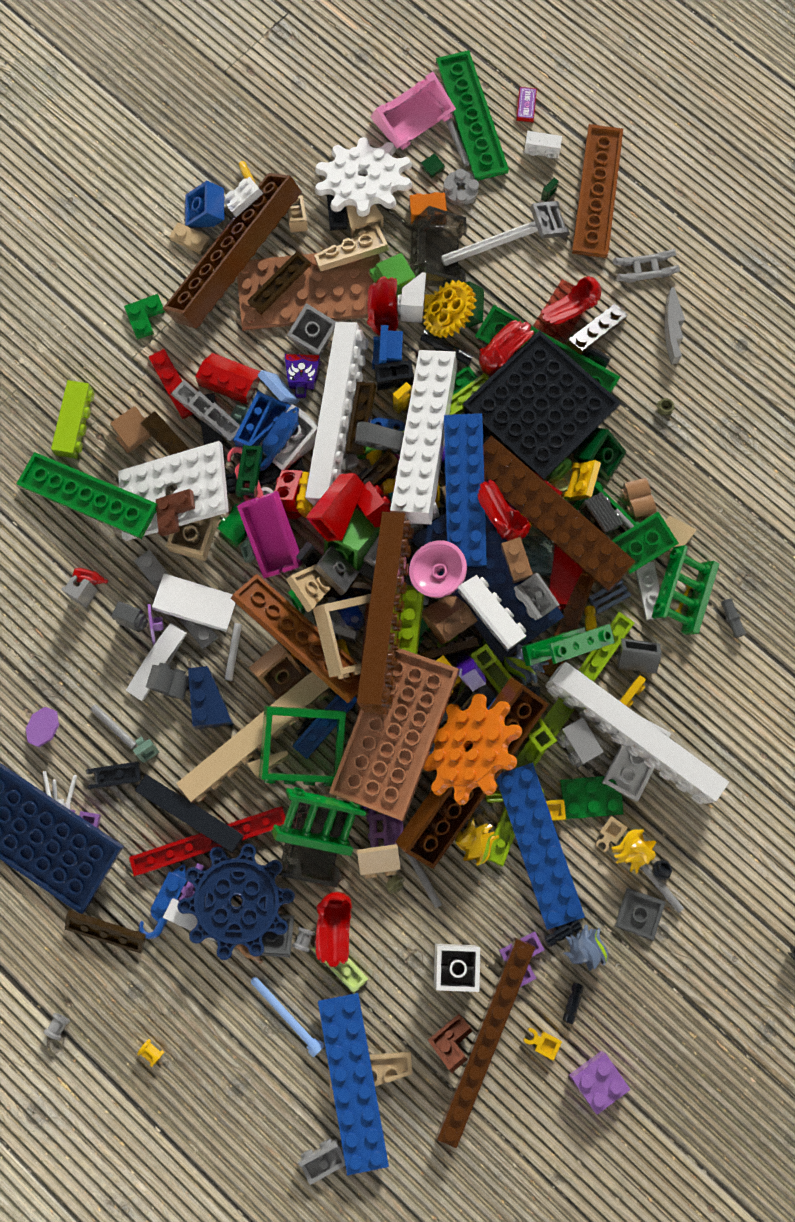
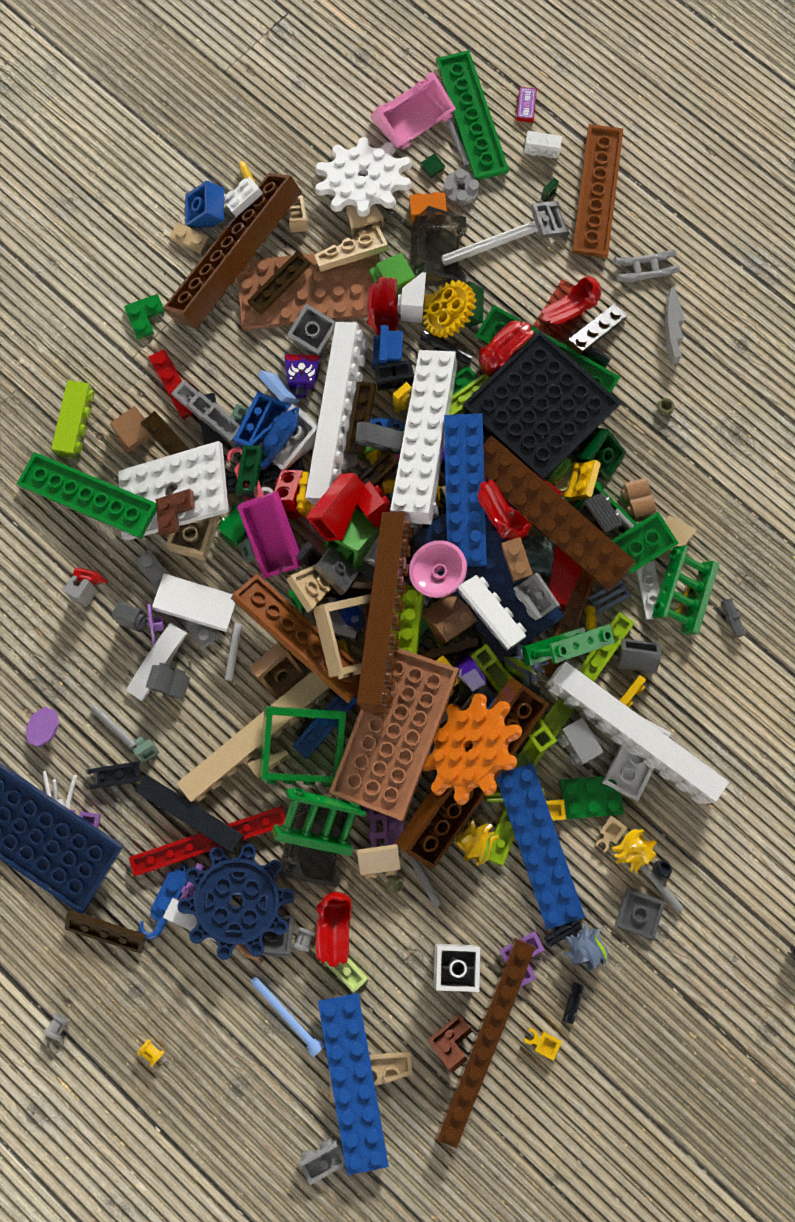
dark blue wedge [188,666,234,729] -> none
red slope [195,353,260,405] -> none
black plate [327,195,348,231] -> none
medium lavender brick [569,1051,631,1115] -> none

